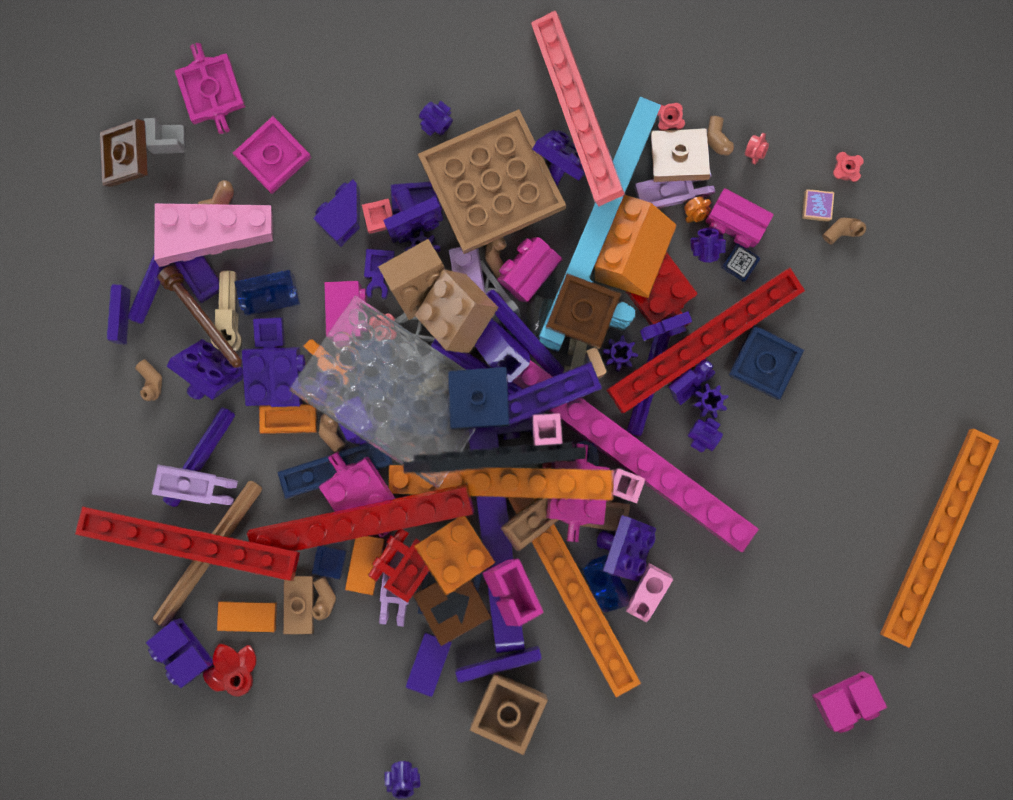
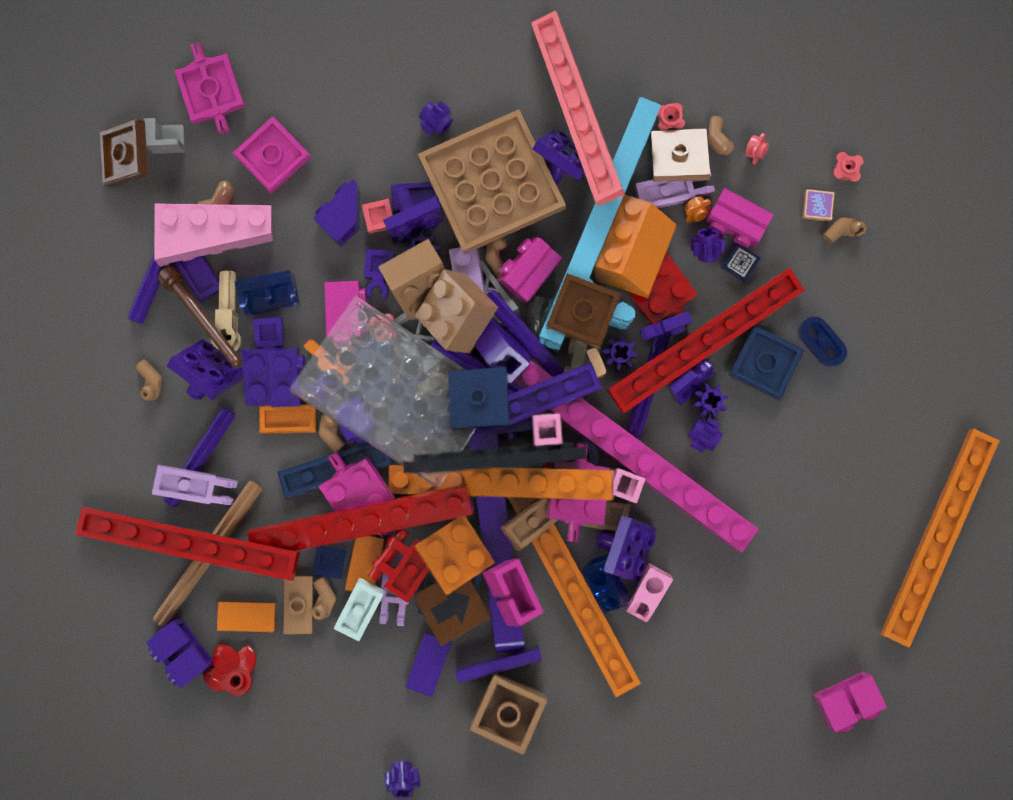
dark purple tile [107,284,131,344] -> none
none -> light aqua plate [334,578,385,641]
none -> clear blue plate [798,317,847,367]

